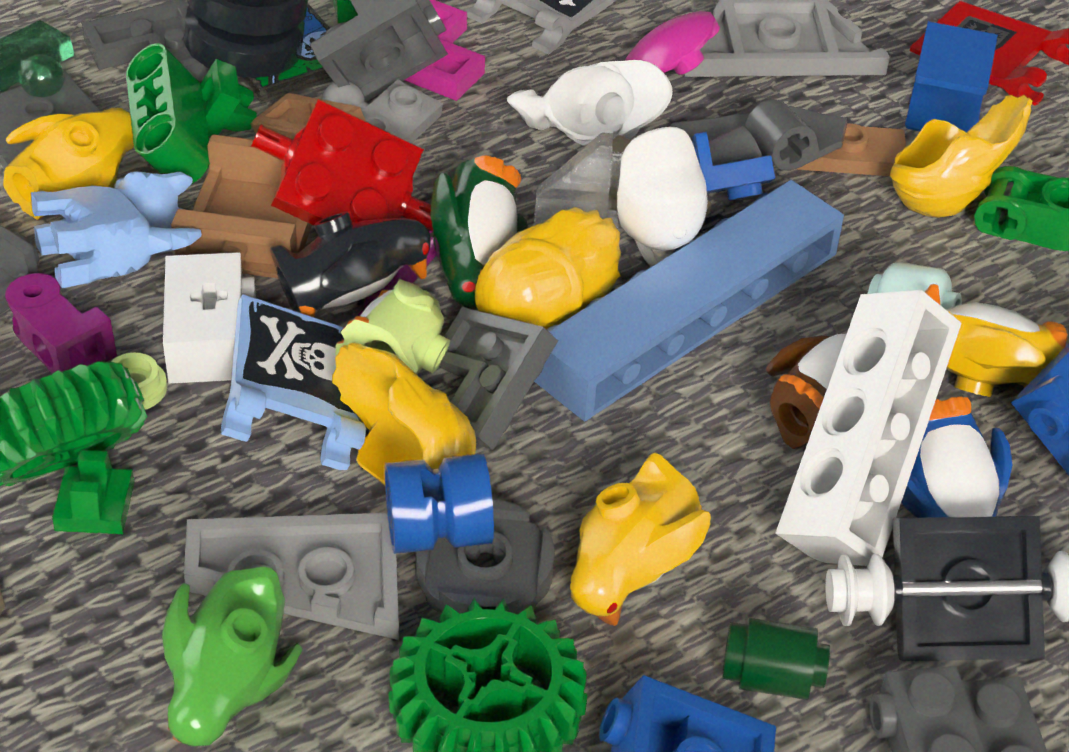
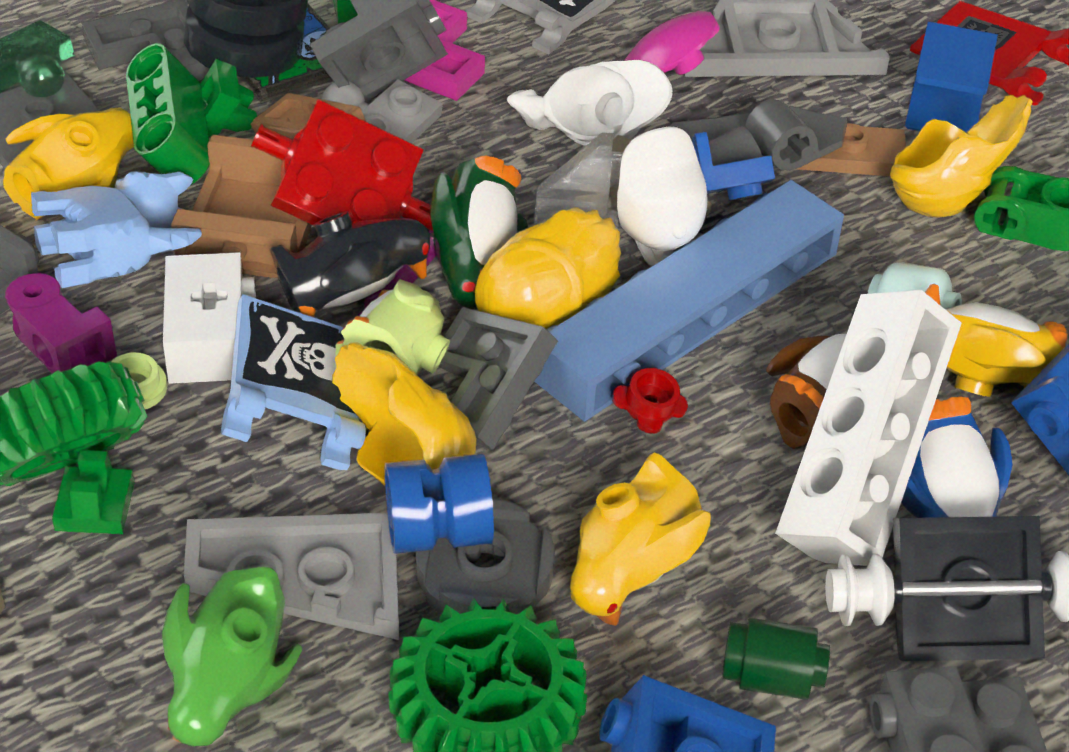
none -> red plate [612,368,688,434]

